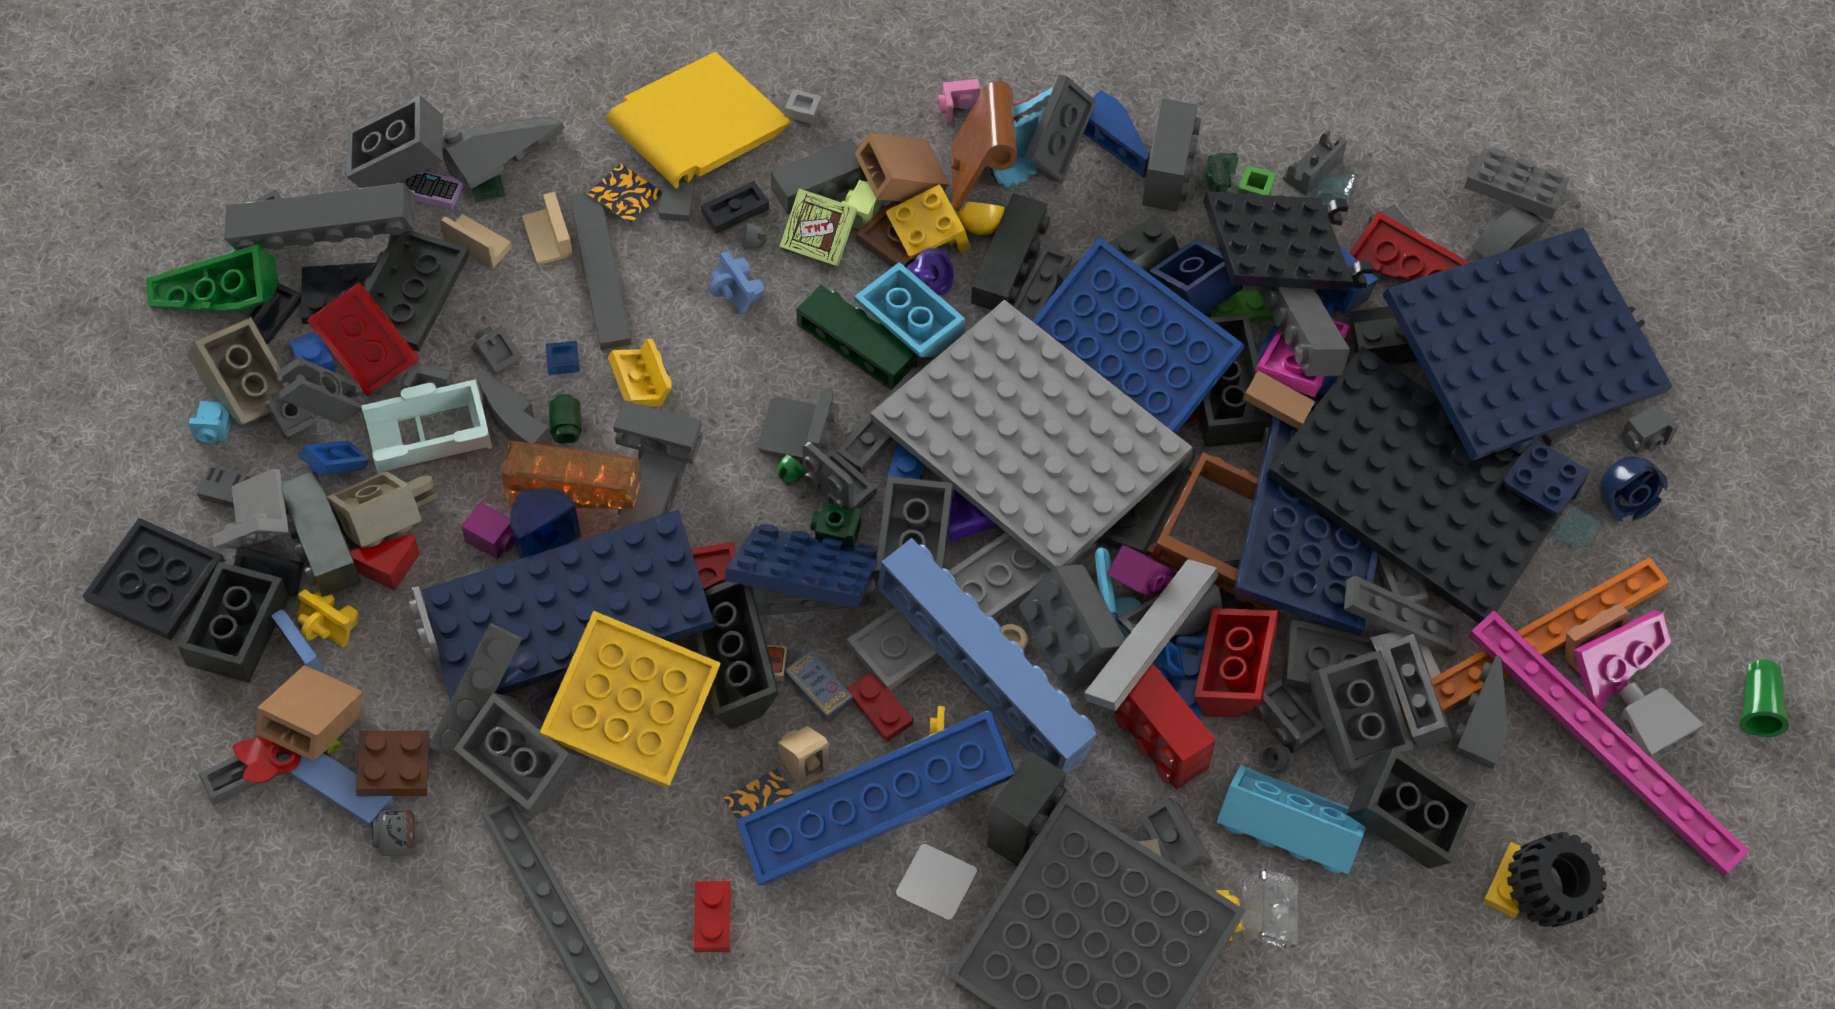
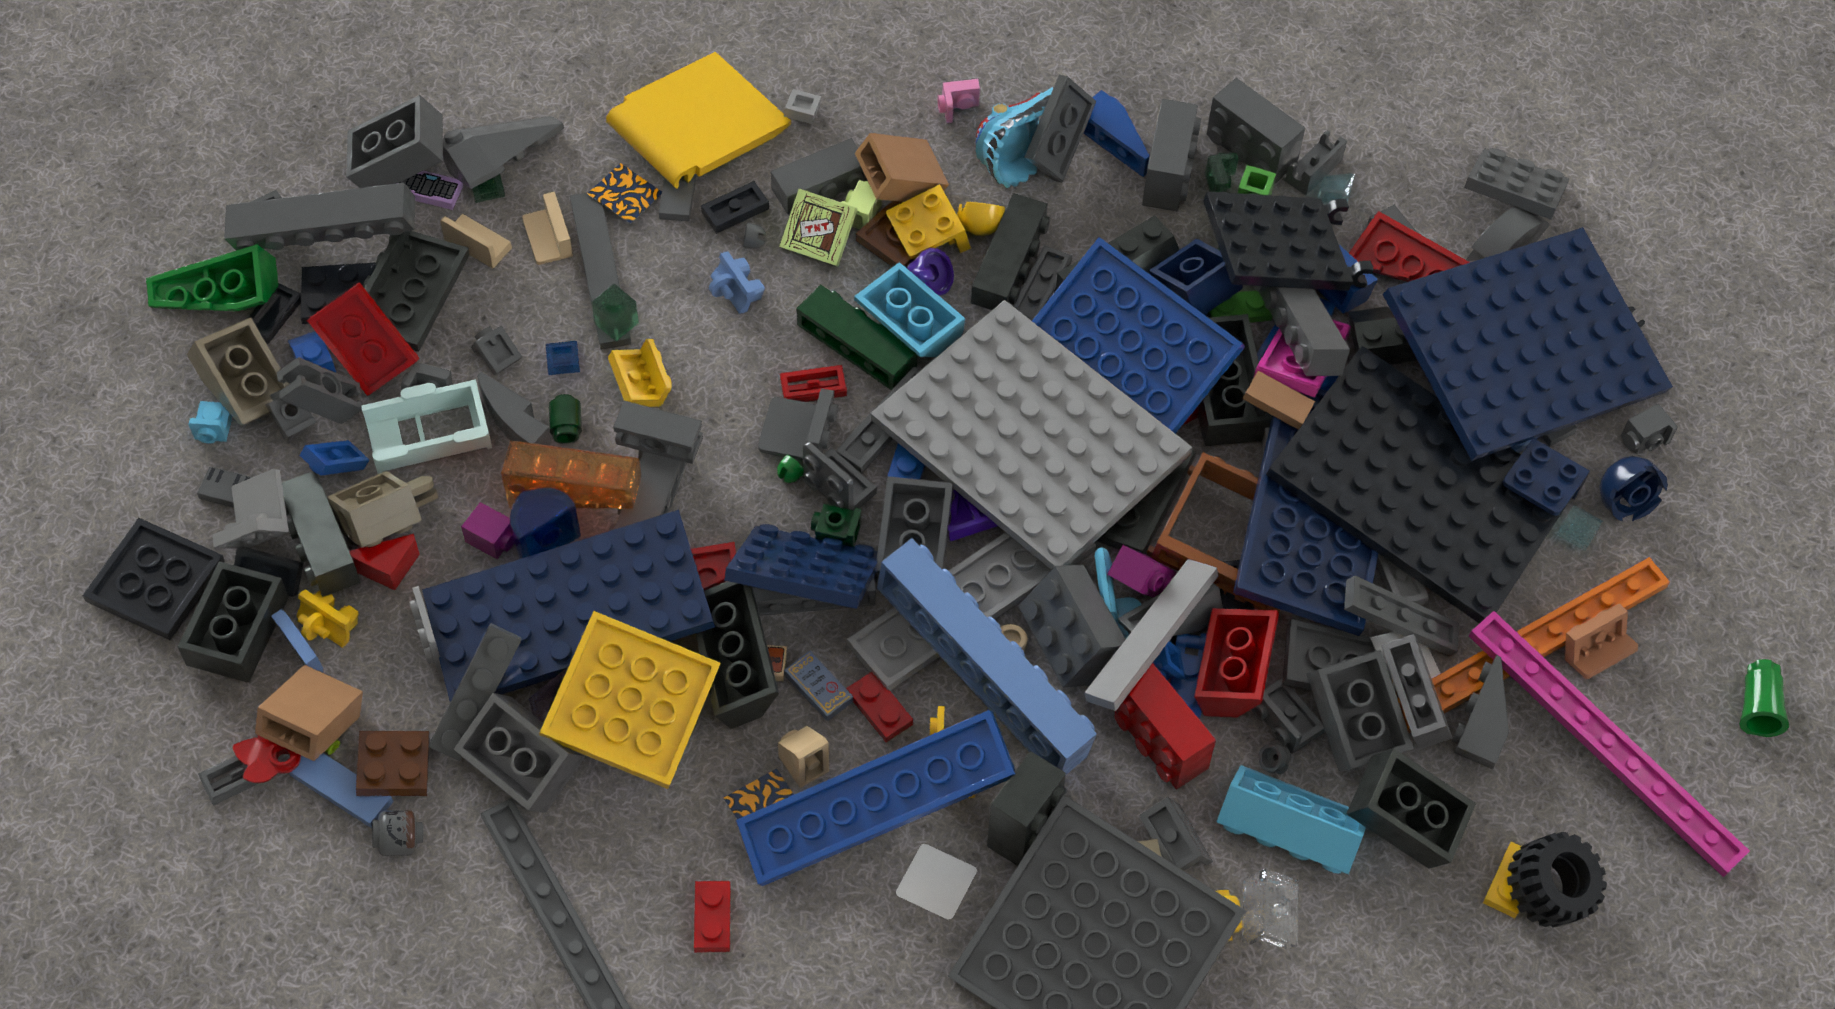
dark orange door [950,81,1017,211] -> none
dark pink wing [1574,610,1671,711] -> none
light grey torso [1618,682,1703,761] -> none
none -> clear green brick [591,284,639,341]
none -> red tile [780,365,847,402]
none -> dark grey brick [1206,78,1305,184]

